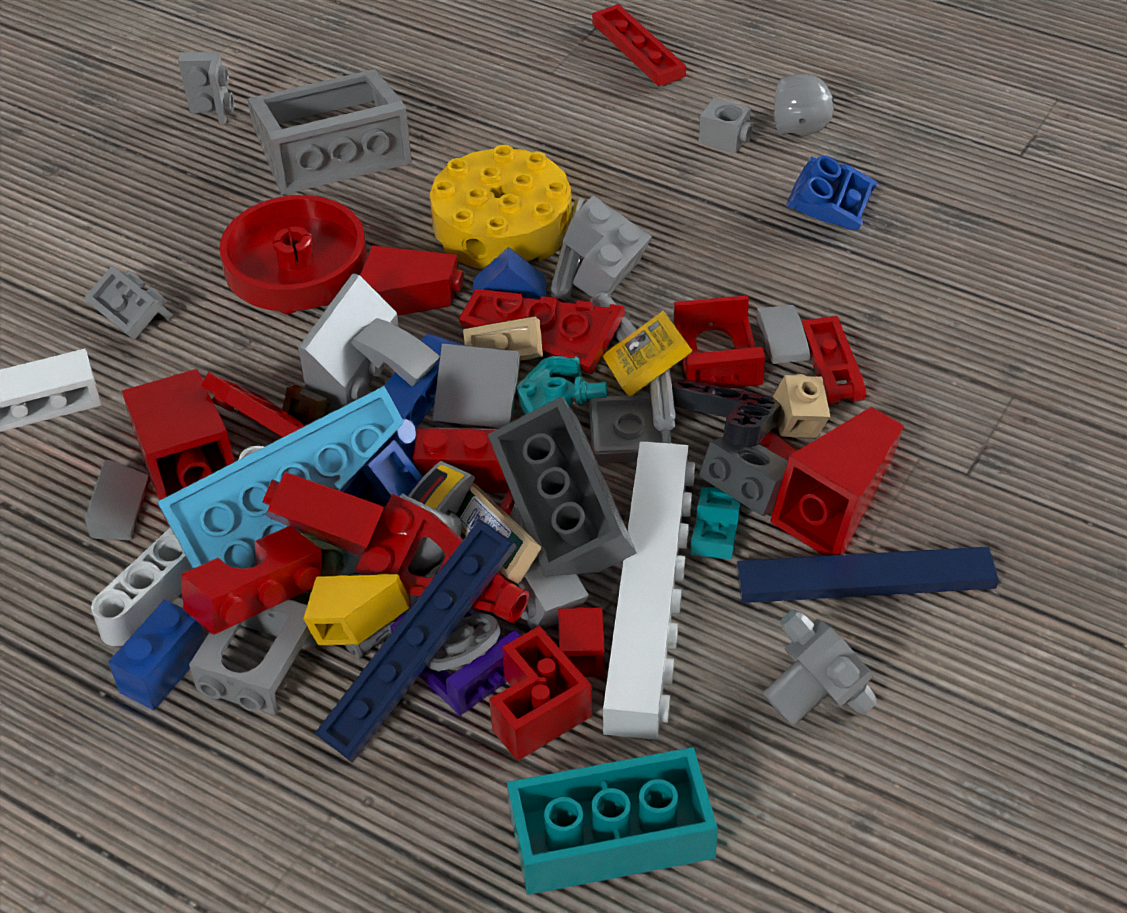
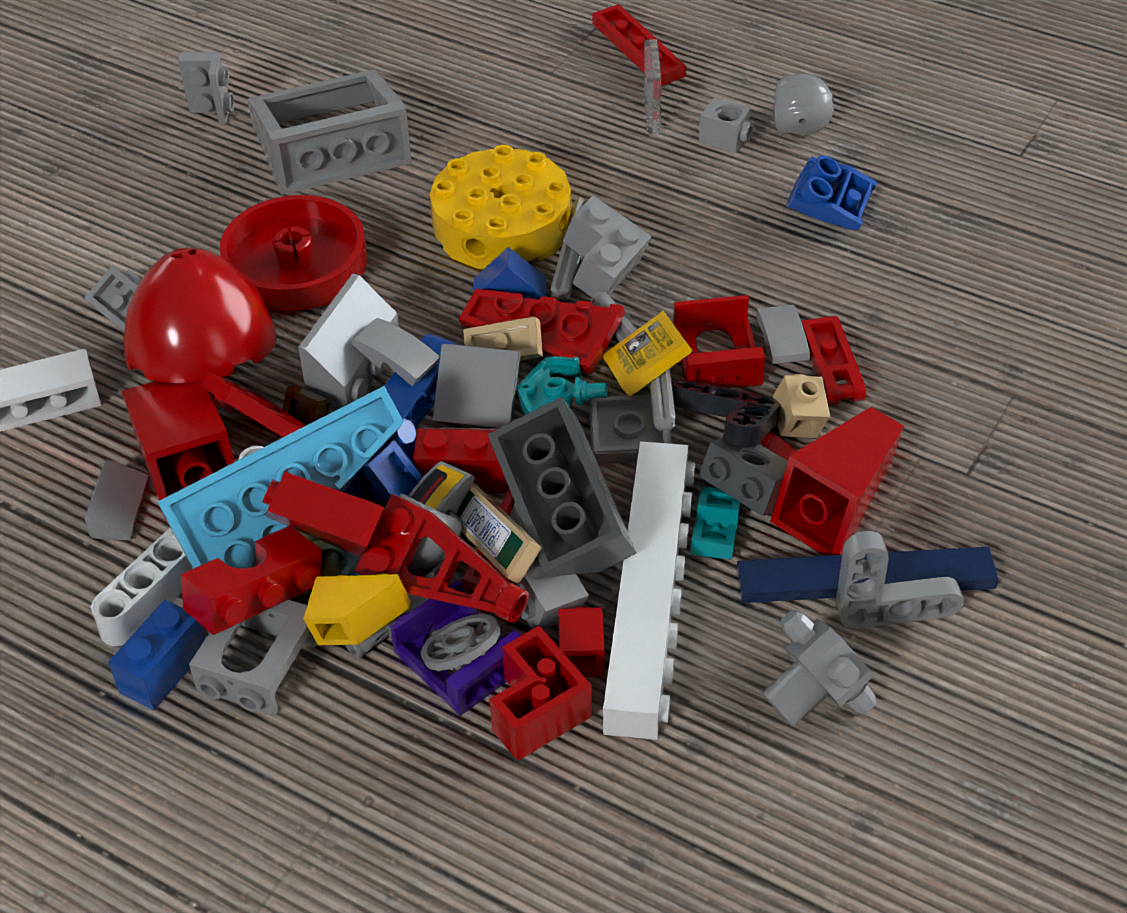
dark blue tile [314,519,517,763] -> none
red slope [360,246,464,316] -> none
teal brick [507,747,718,895] -> none
none -> red piece [123,248,276,383]
none -> clear tile [643,39,661,134]
none -> light grey beam [836,531,964,628]

